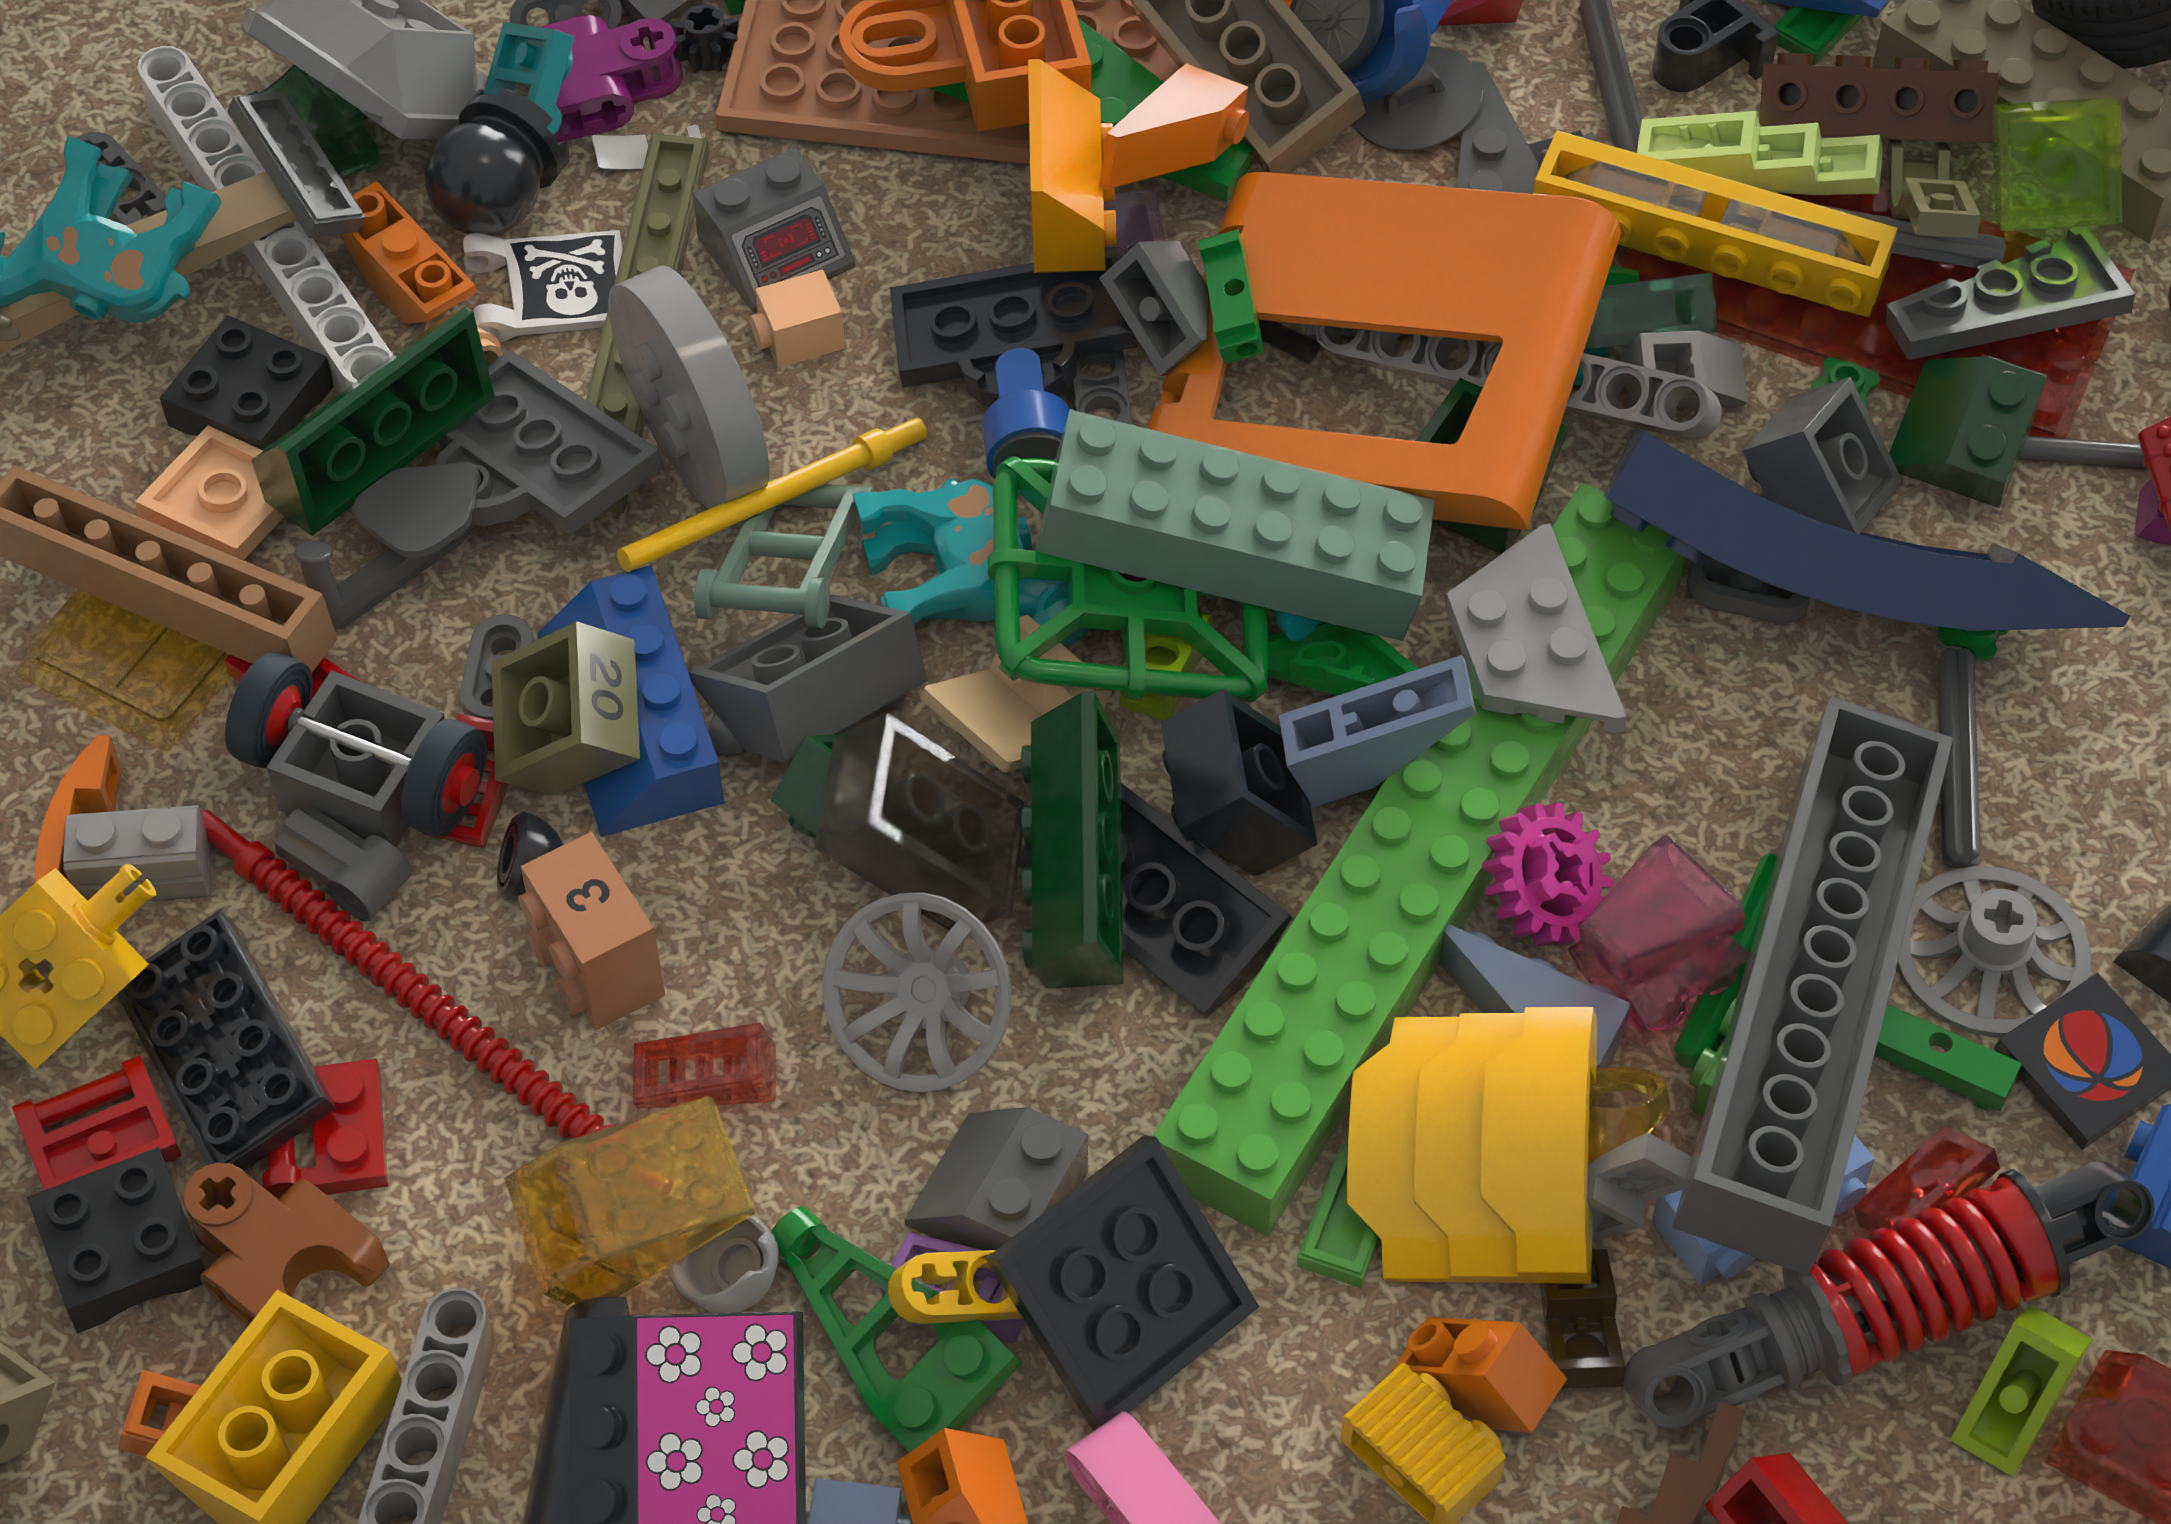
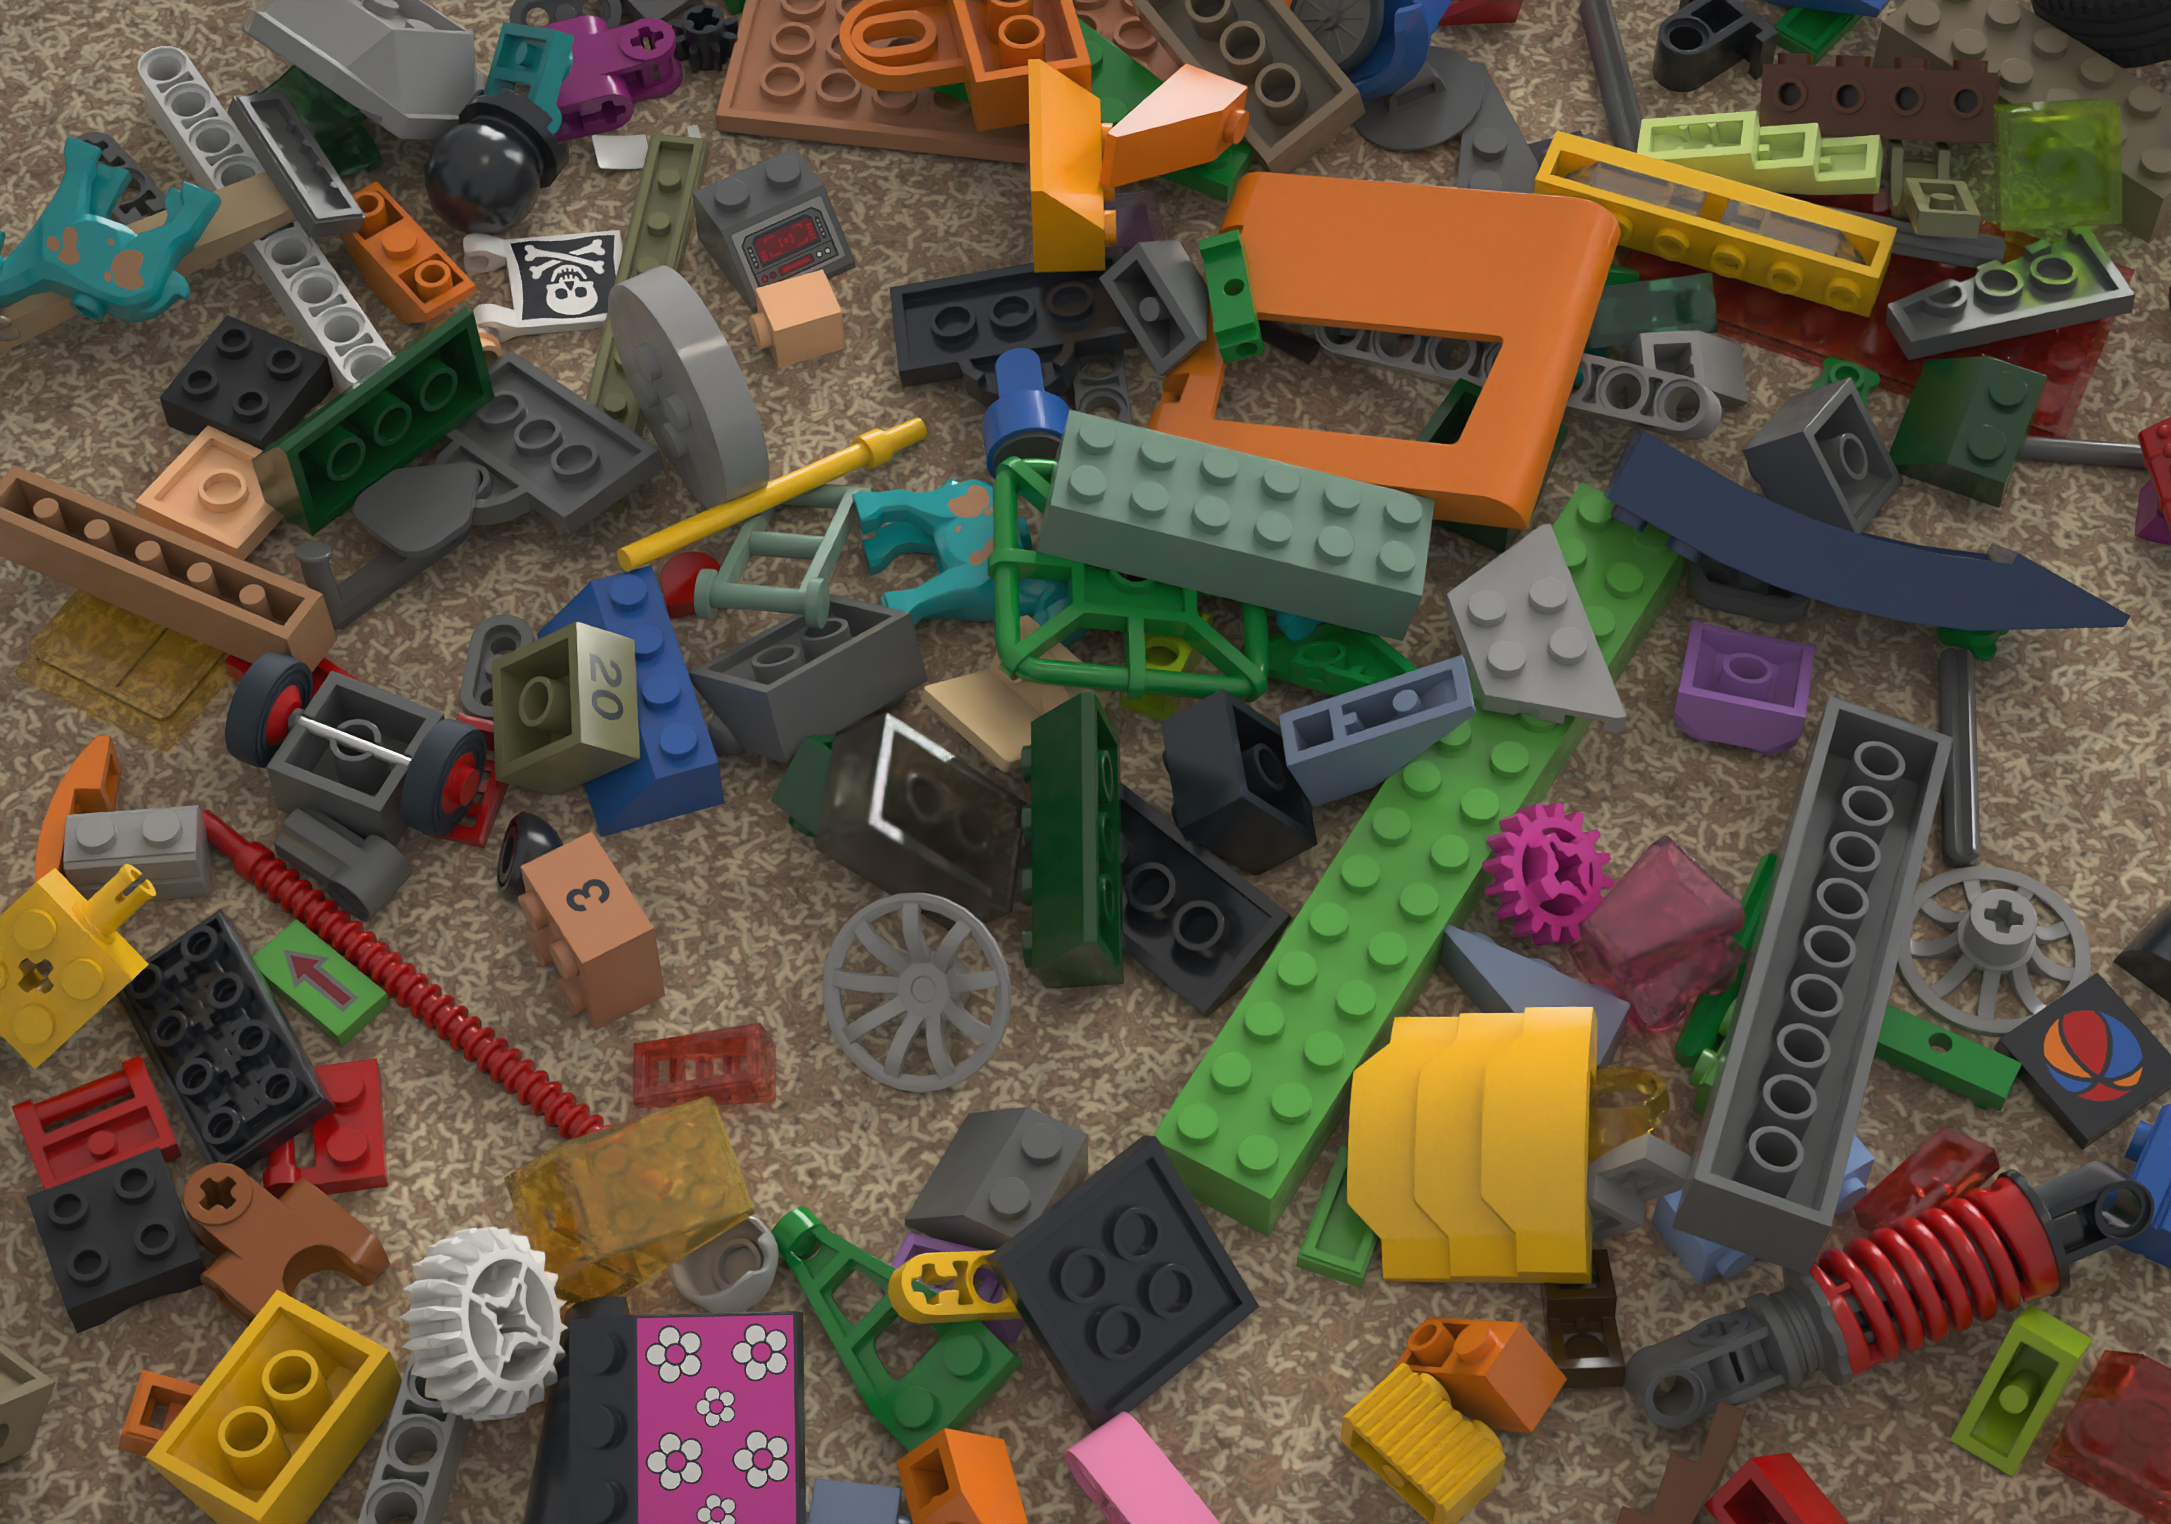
none -> bright green tile [253,919,390,1048]
none -> white gear [398,1227,569,1422]
none -> red tile [660,551,721,619]
none -> medium lavender slope [1673,619,1816,754]

